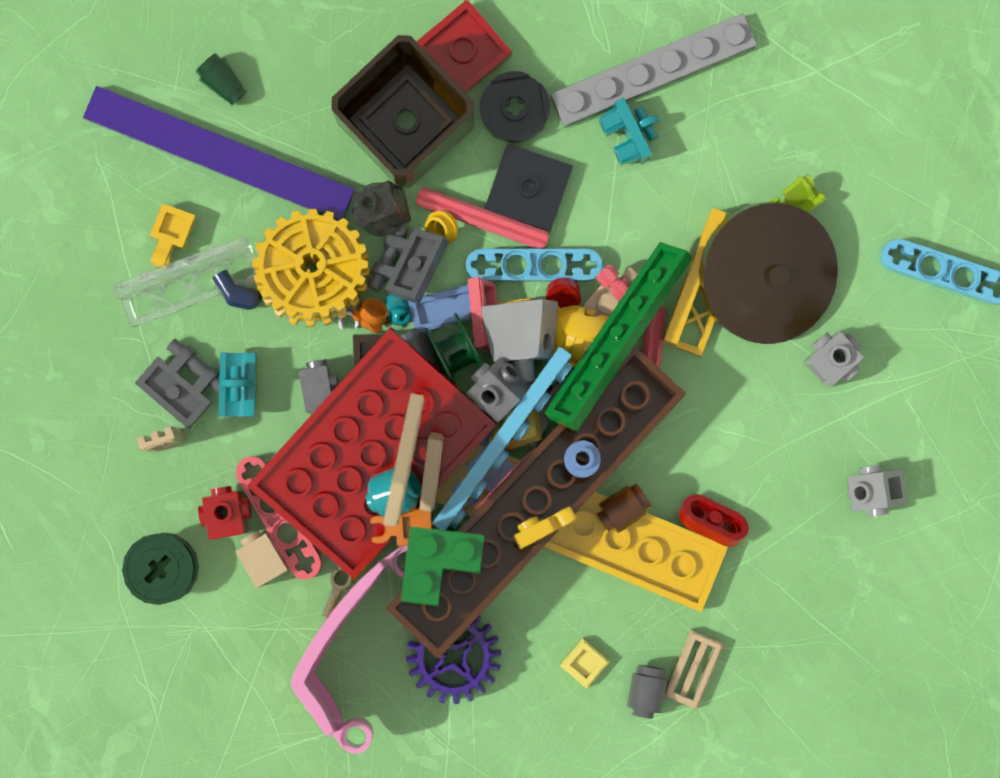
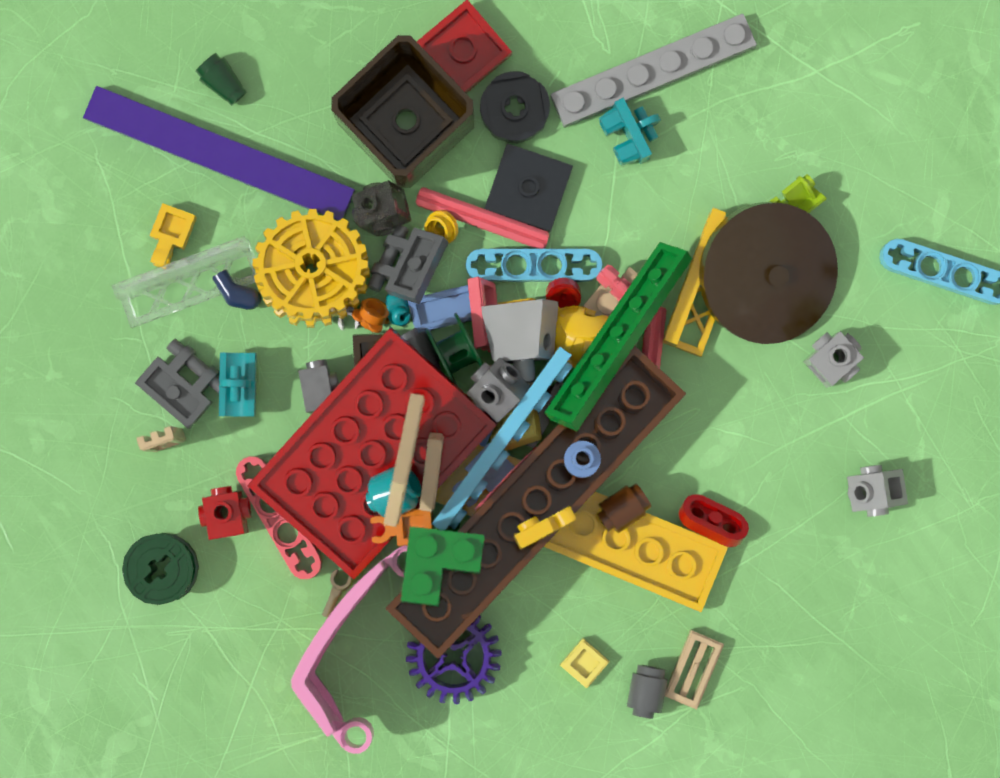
tan brick [235,531,290,588] -> none

